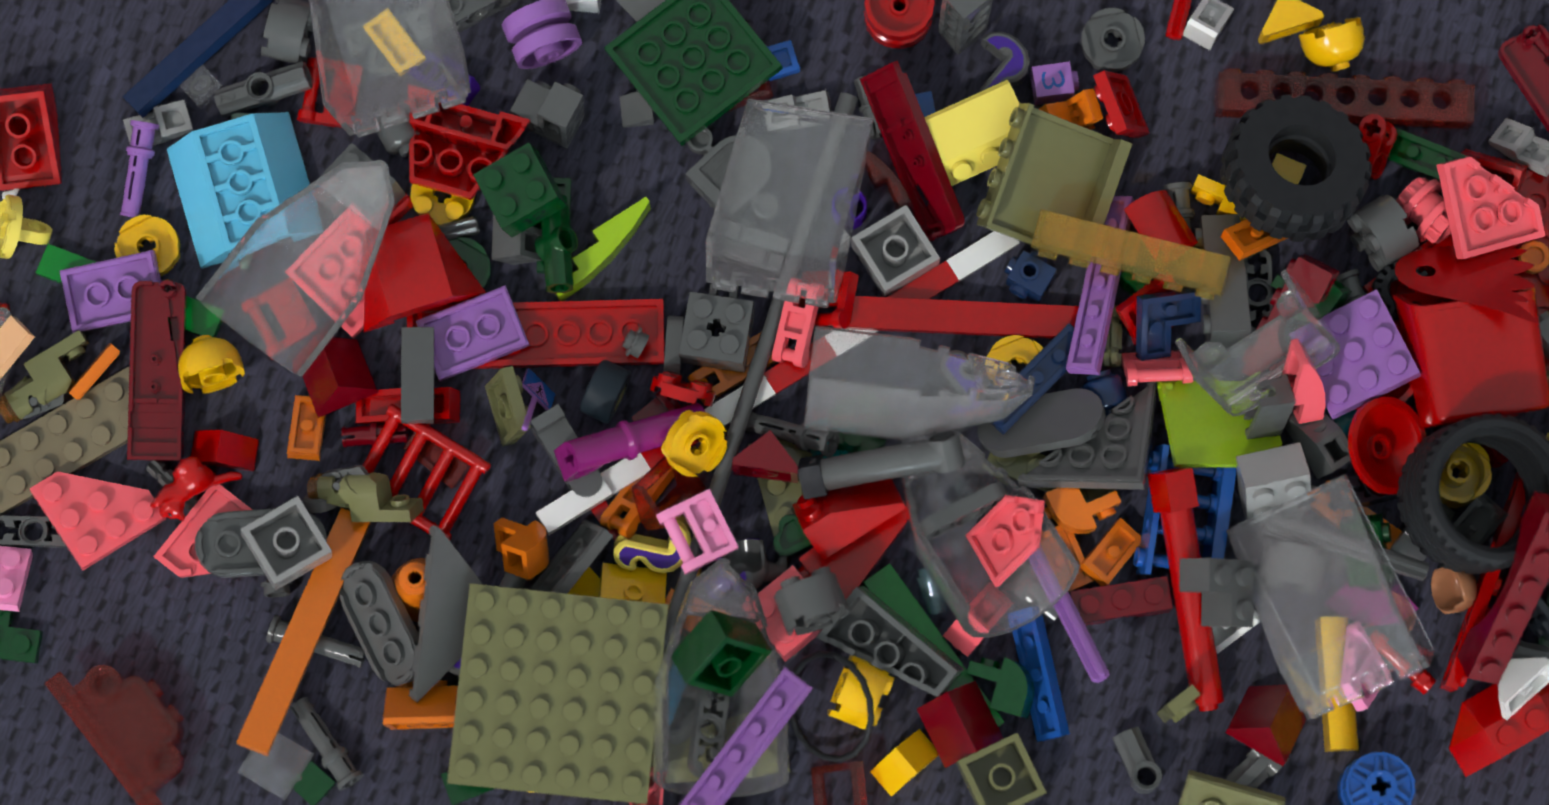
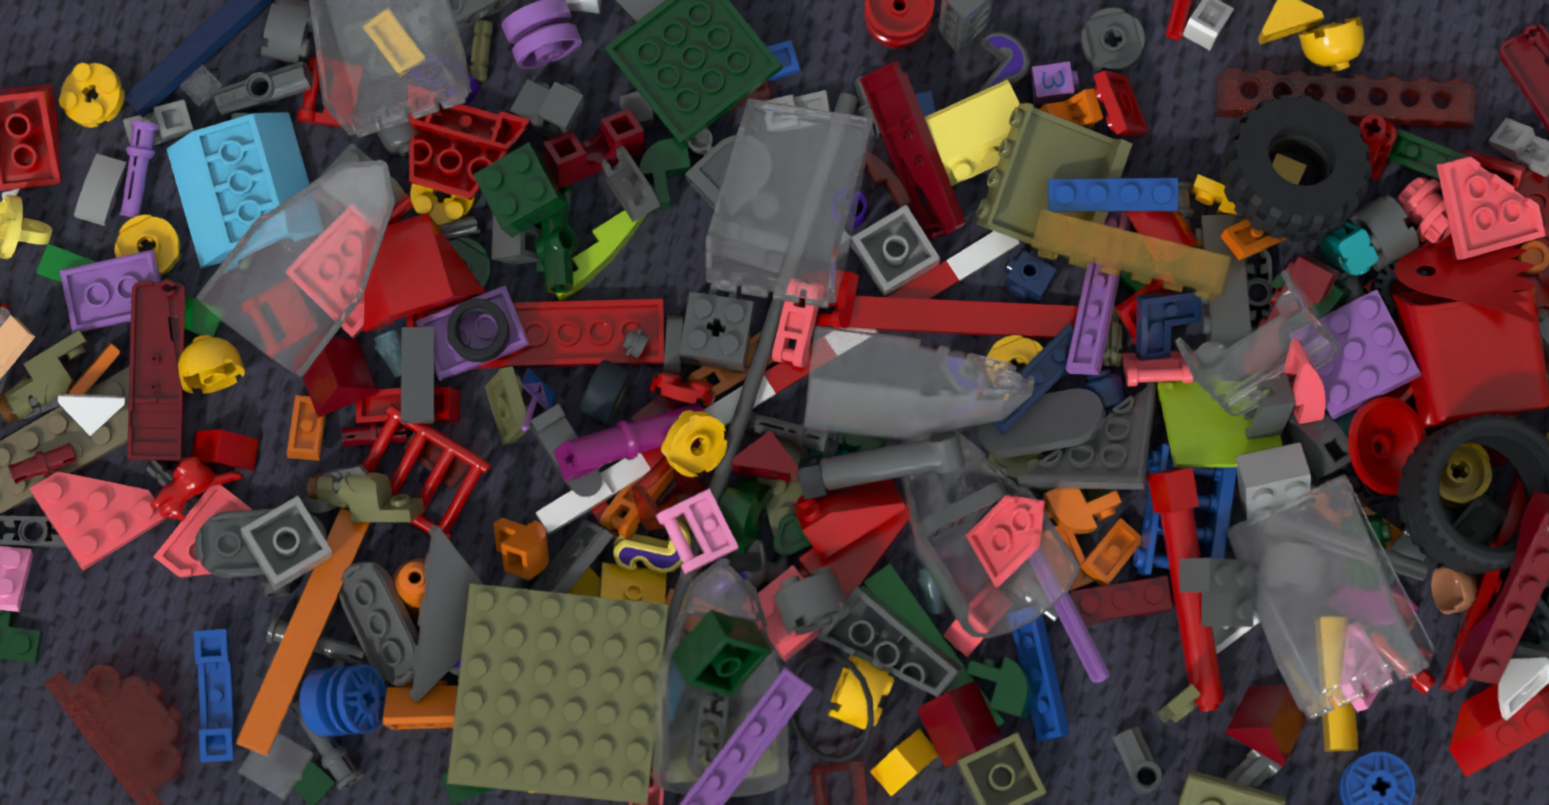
none -> dark red pin [8,442,78,485]
none -> white slope [57,394,125,436]
none -> yellow plate [59,63,125,128]
none -> light grey slope [74,154,127,226]
none -> blue slope [193,629,235,763]
none -> blue wheel [300,664,386,737]
none -> clear light blue cone [374,328,401,378]
none -> black tyre [447,299,510,363]
none -> olive axle [469,20,493,82]
none -> dark red arch [543,108,644,189]
none -> dark grey hinge [602,146,660,222]
none -> dark green brick [640,138,691,210]
none -> dark green brick [718,478,773,555]
none -> blue plate [1048,178,1178,212]
none -> teal brick [1316,220,1379,276]

